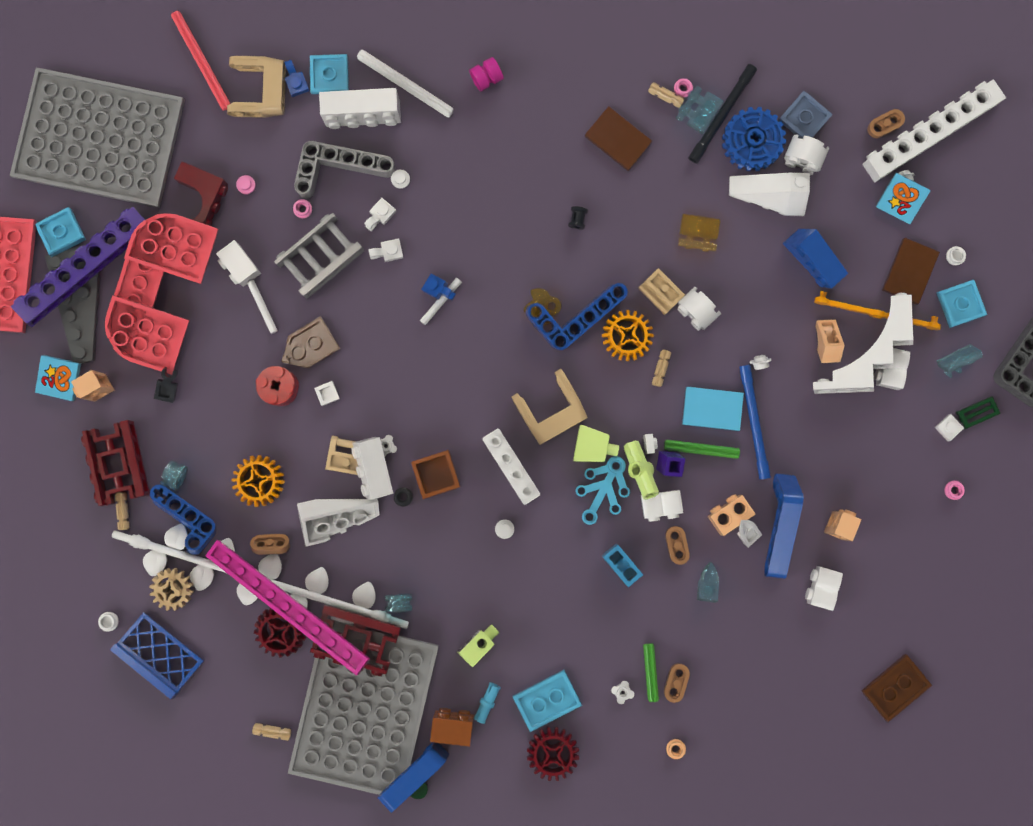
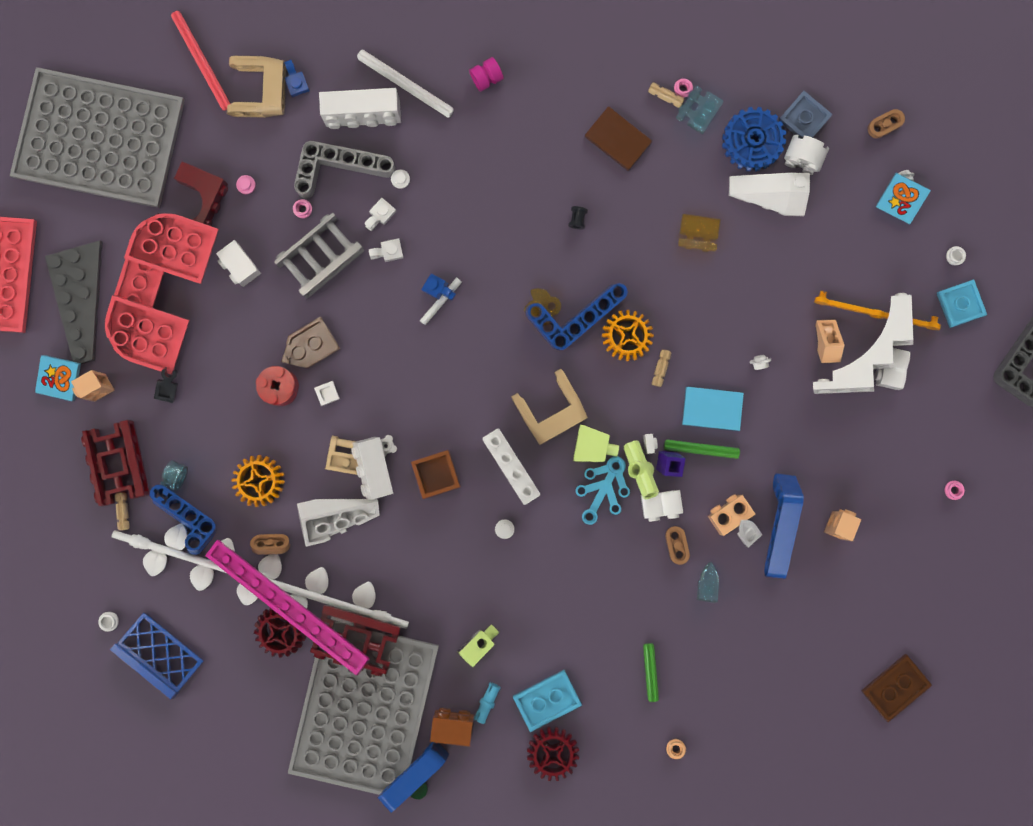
dark purple brick [11,207,145,327] -> none
medium azure tile [35,207,86,257] -> none
tan gear [149,568,194,611] -> none
white bar [247,280,278,334] -> none
tan axle [252,723,291,741] -> none
medium azure tile [310,54,349,94] -> none
clear light blue wheel [385,594,412,612] -> none
black plate [394,487,413,507] -> none
dark azure brick [602,544,643,587] -> none
white plate [611,681,634,704] -> none
tan plate [638,268,685,315] -> none
medium nougat plate [664,663,690,703] -> none
white brick [677,287,721,331] -> none
black piece [688,64,757,164] -> none
blue piece [739,365,771,480] -> none
blue wedge [782,229,848,288] -> none
white brick [805,566,843,611] -> none
white brick [862,79,1006,183] -> none
reddish brown tile [882,238,940,305] -> none
white plate [935,414,964,441] -> none
clear light blue plate [937,344,983,378] -> none
dark green tile [956,396,1001,429] -> none

